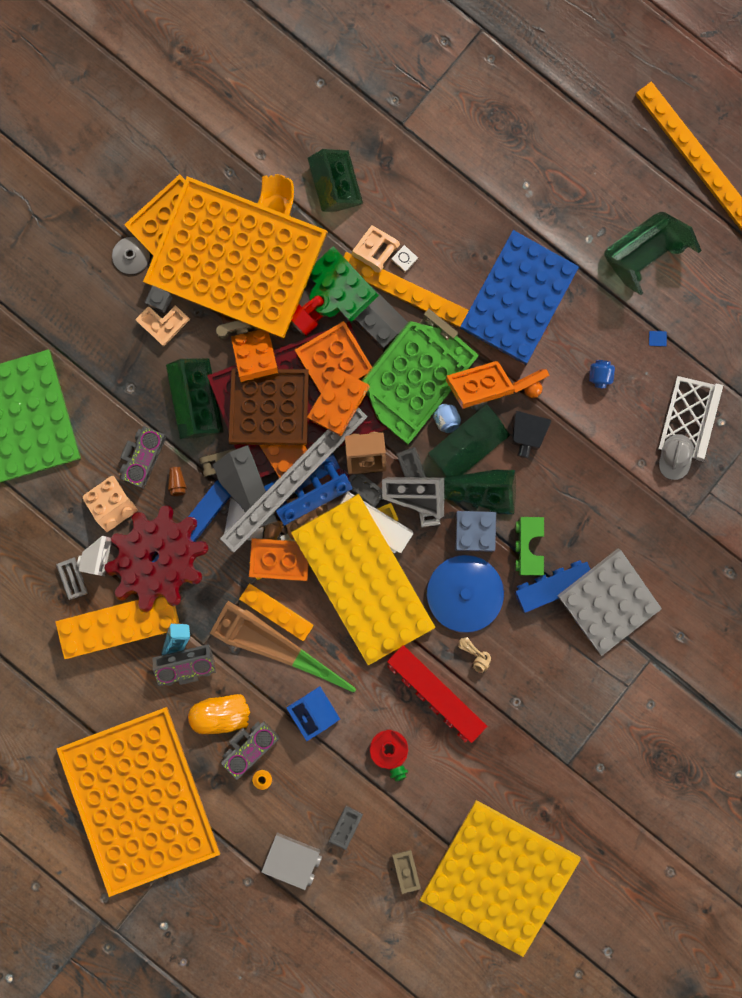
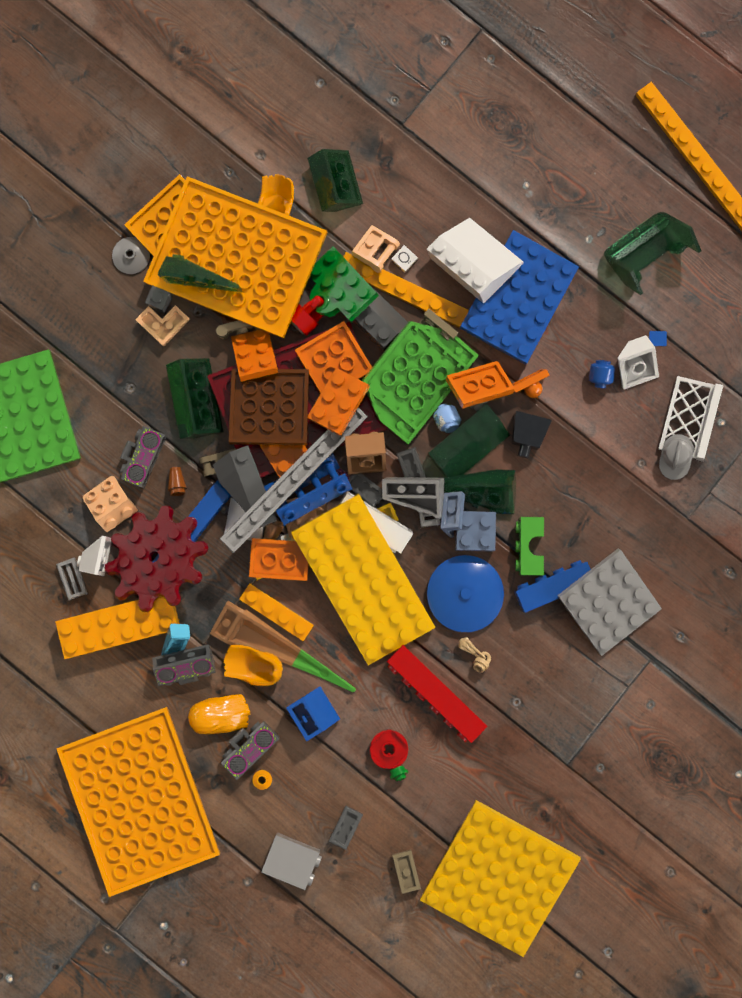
none -> clear green wedge [158,254,242,292]
none -> light orange hair [223,645,283,686]
none -> white slope [427,218,523,304]
none -> sand blue panel [441,491,465,538]
none -> white slope [618,335,659,389]

